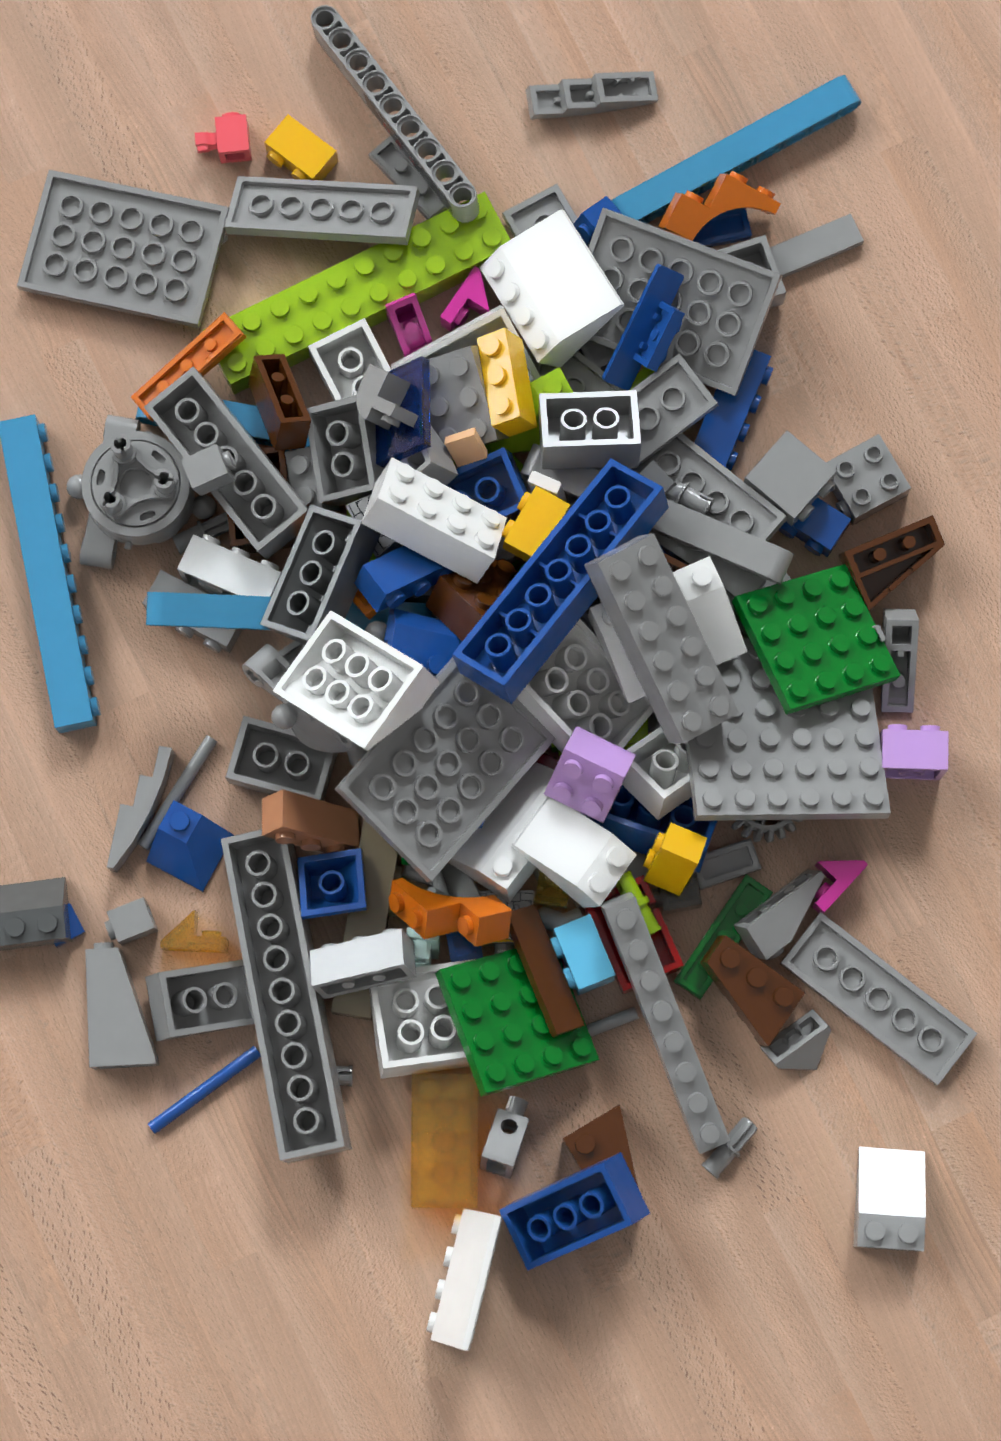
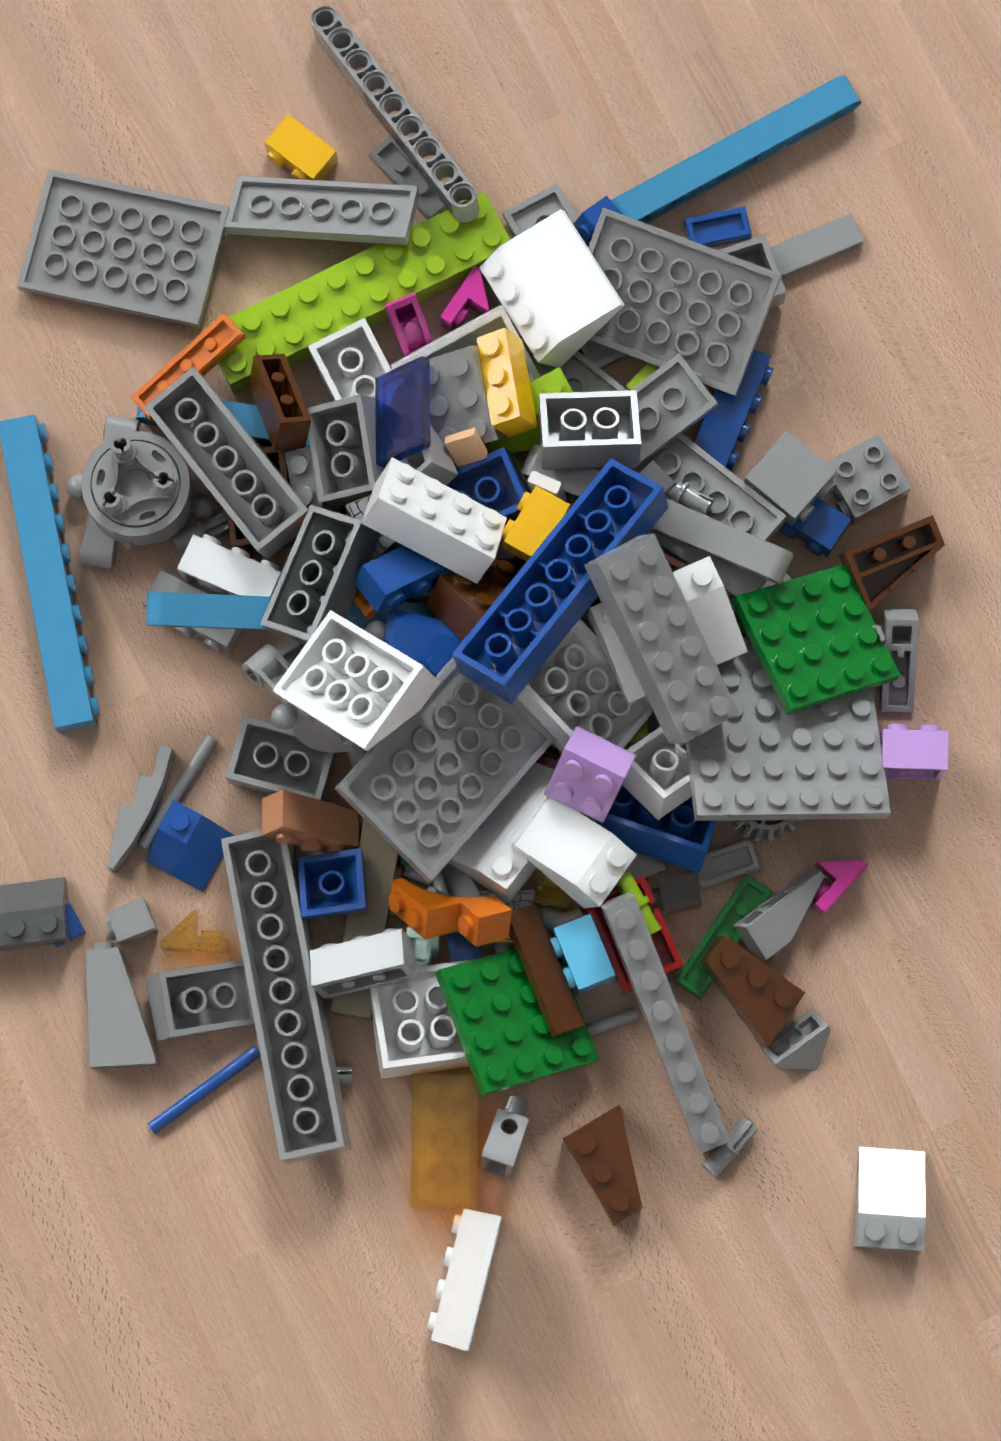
light grey brick [181,444,236,496] -> none
coral brick [194,112,252,164] -> none
light grey brick [357,364,419,430] -> none
blue brick [499,1152,650,1271] -> none
light grey slope [526,71,658,119] -> none
blue bracket [602,264,685,391] -> none
yellow brick [643,823,707,896] -> none
orange arch [658,171,781,241] -> none
light grey plate [780,912,978,1086] -> none

